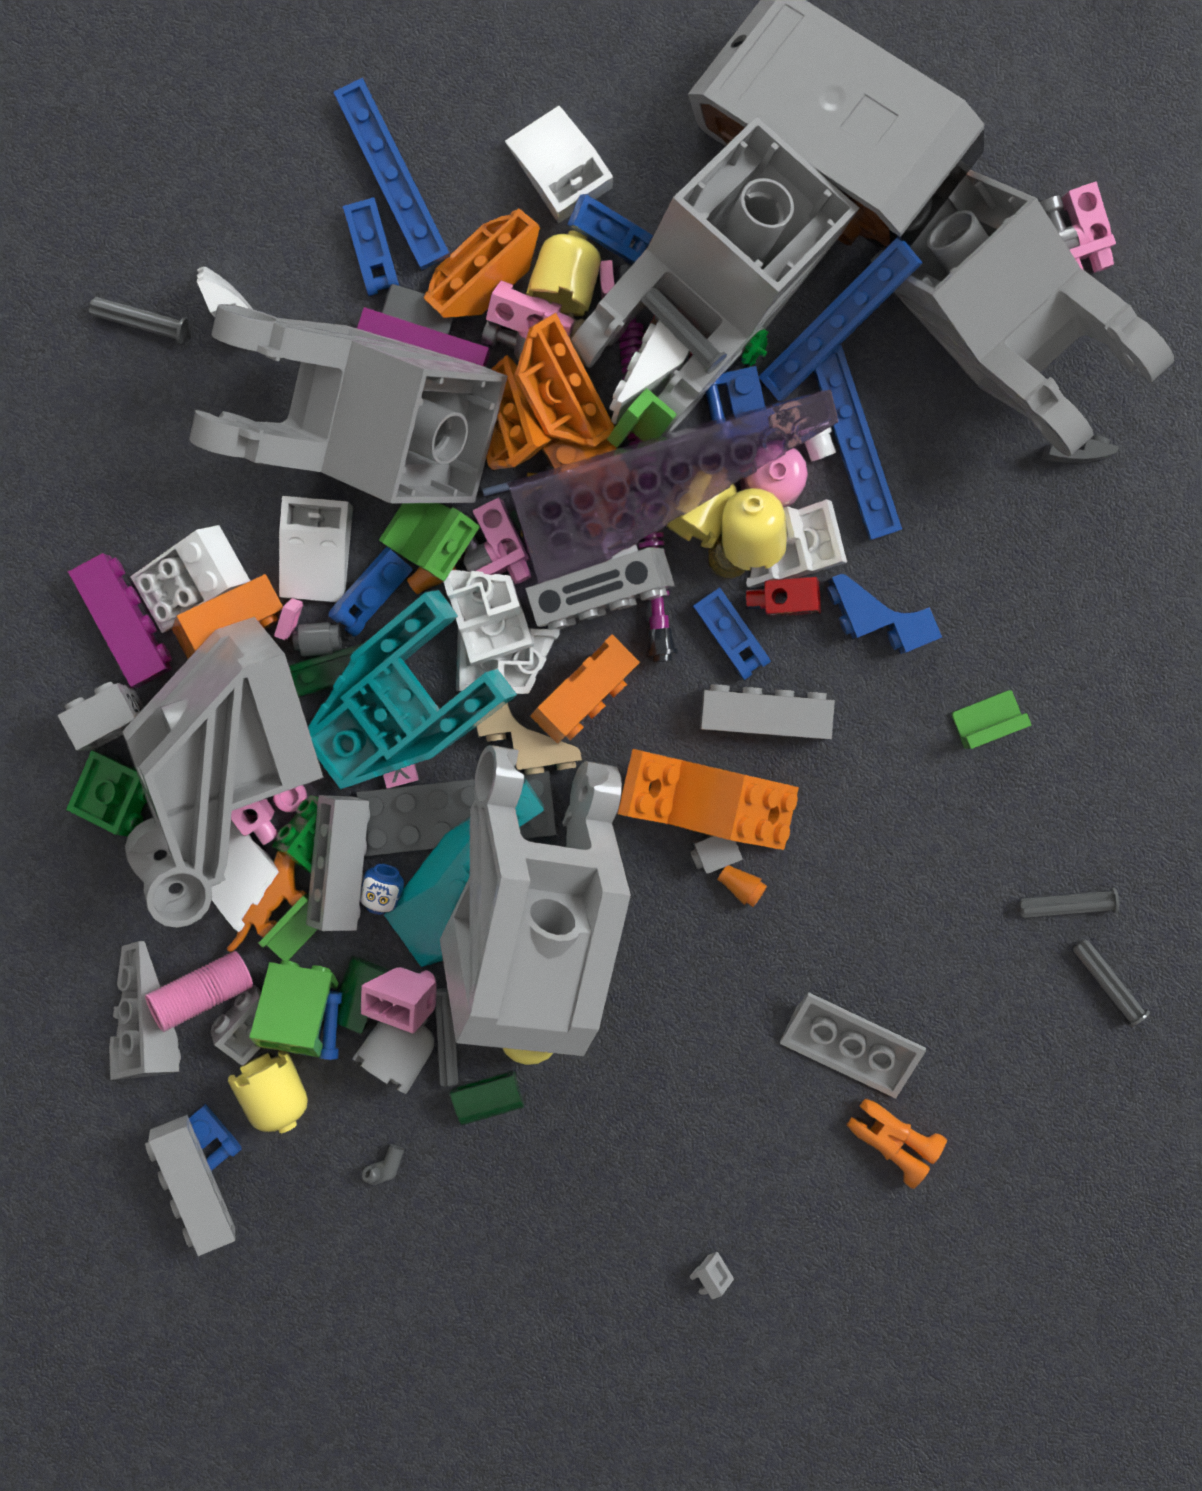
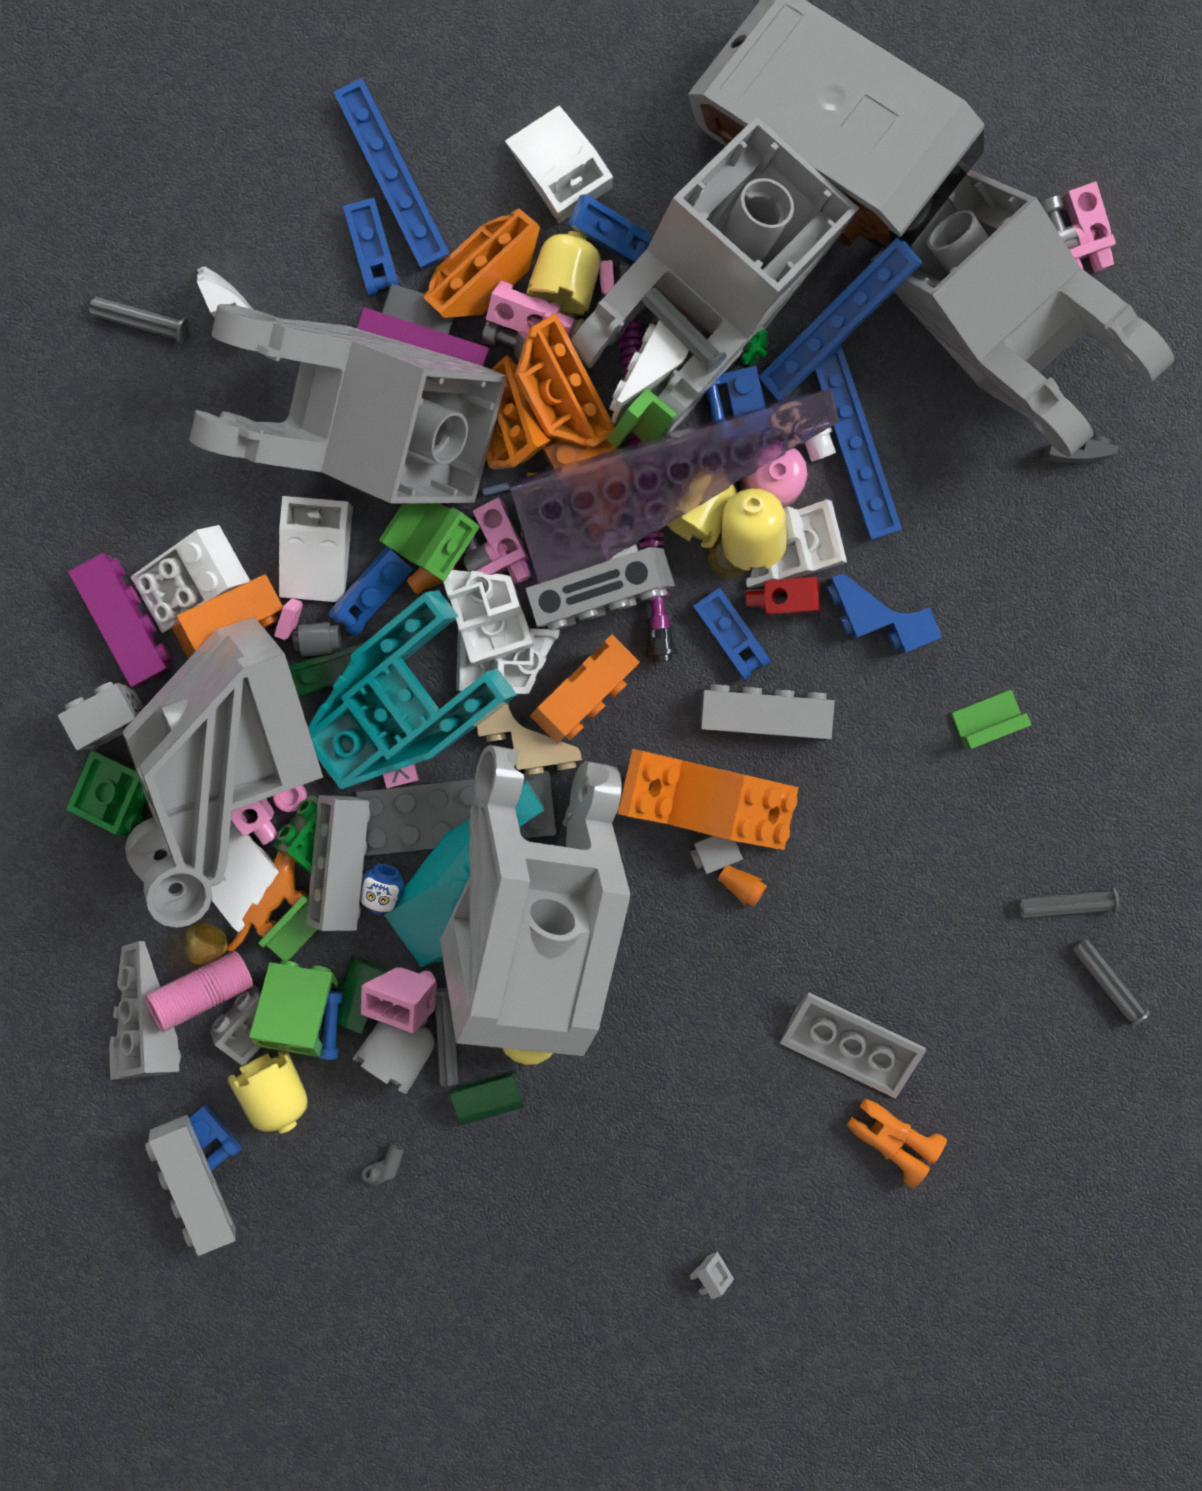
none -> clear yellow cone [185,923,228,965]

